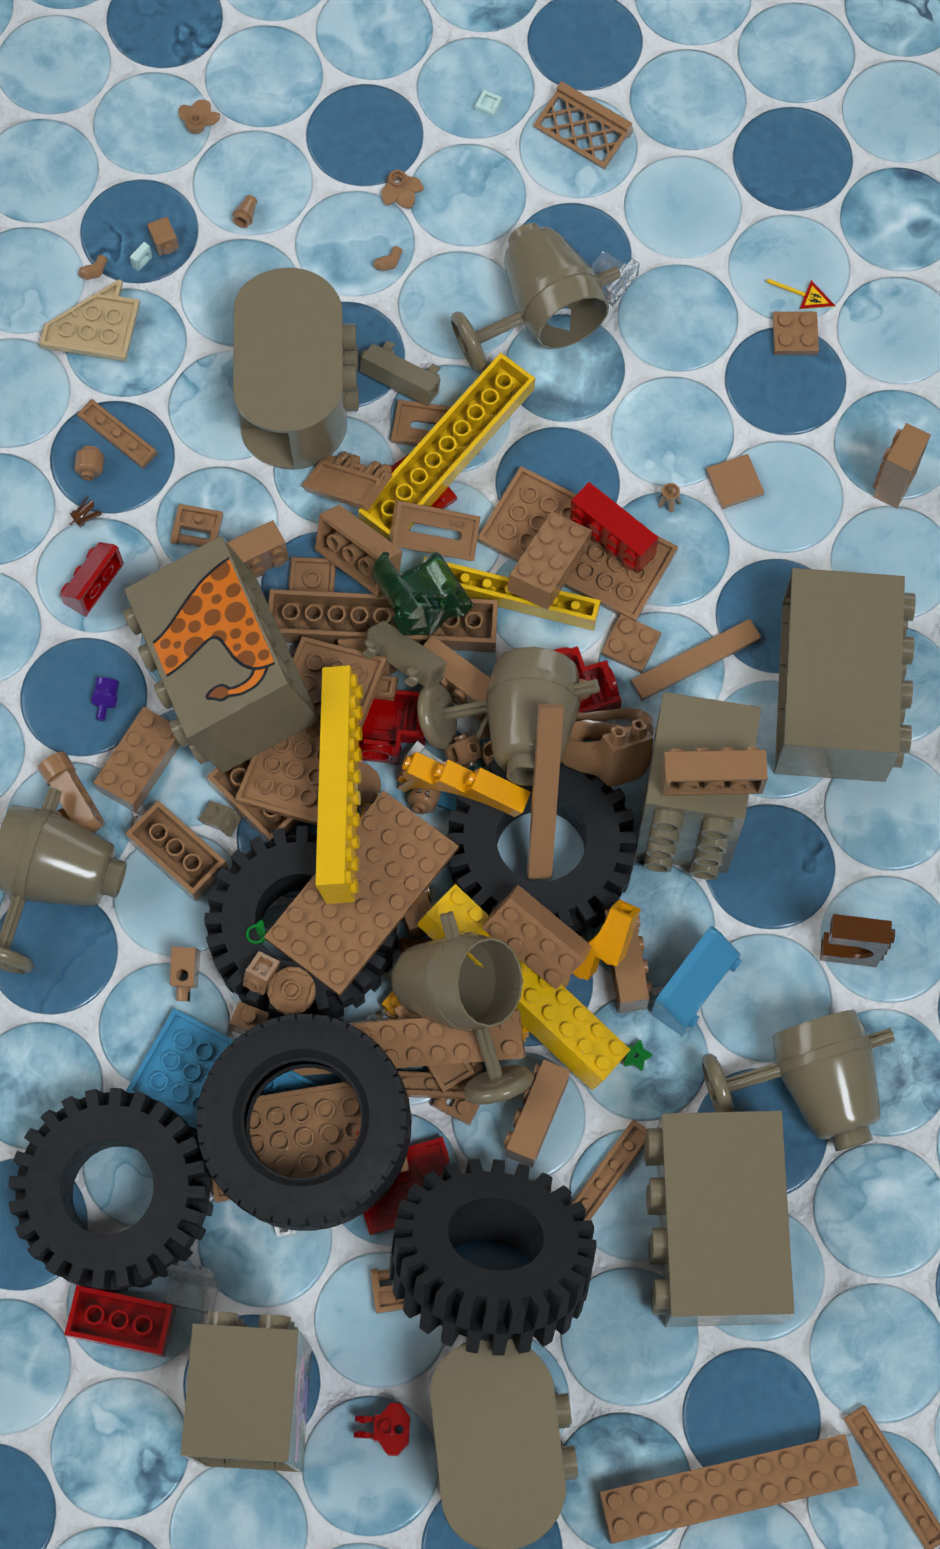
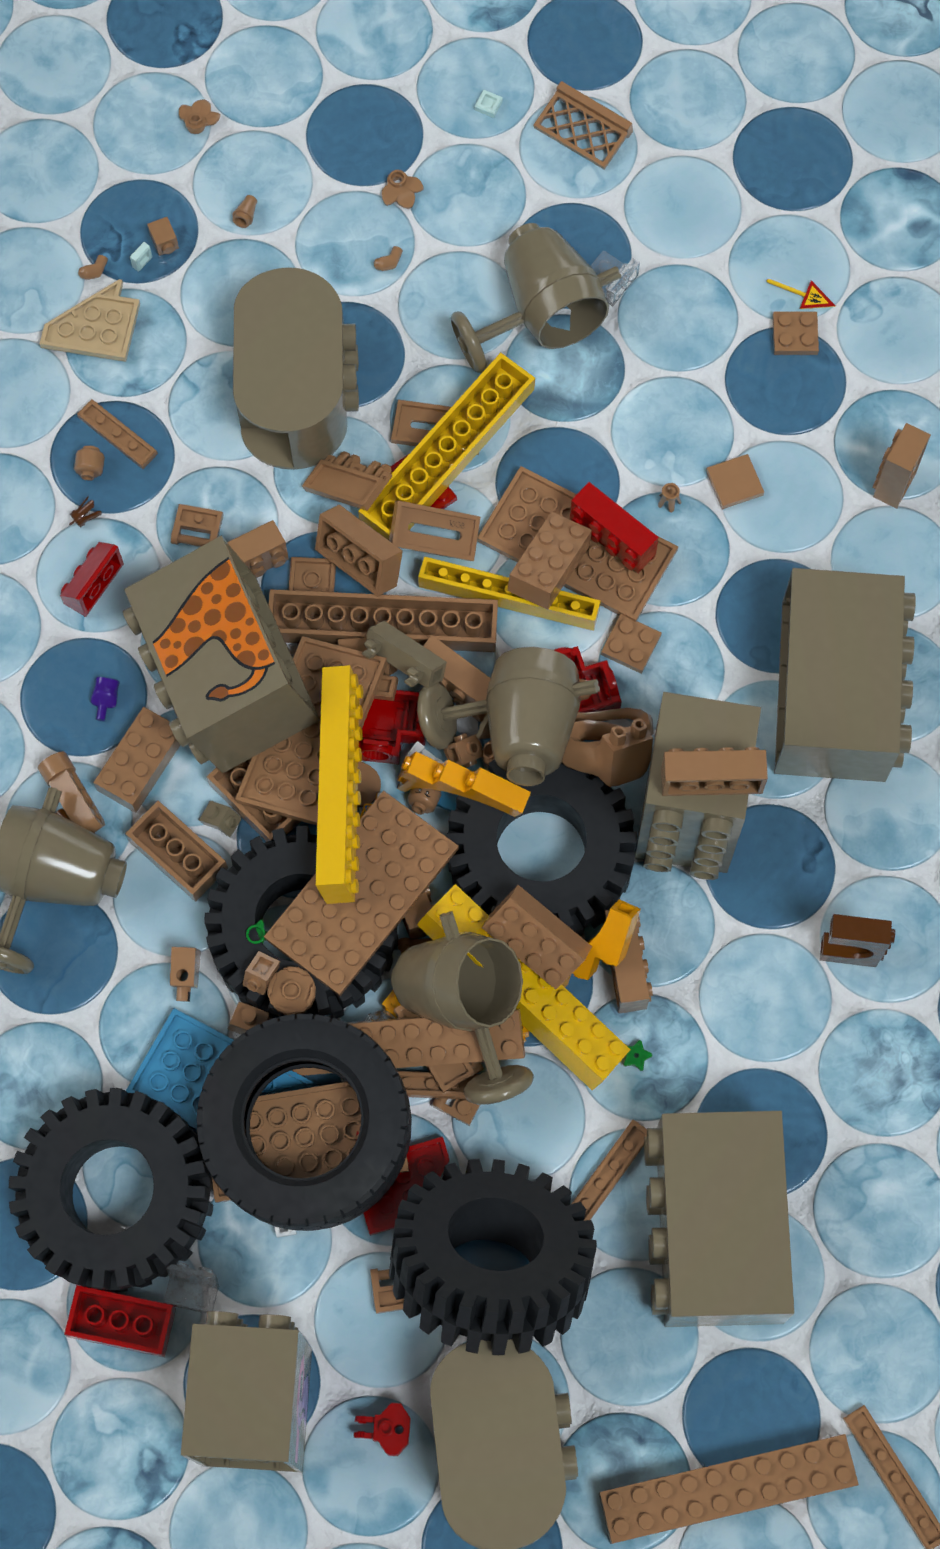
dark tan brick [359,341,441,406] -> none
clear green piece [372,552,474,636] -> none
medium nougat brick [504,1059,571,1168] -> none
medium nougat tile [527,704,564,879] -> none
medium nougat tile [631,619,761,701] -> none
dark azure windscreen [651,926,742,1037] -> none
dark tan piece [702,1009,895,1152] -> none

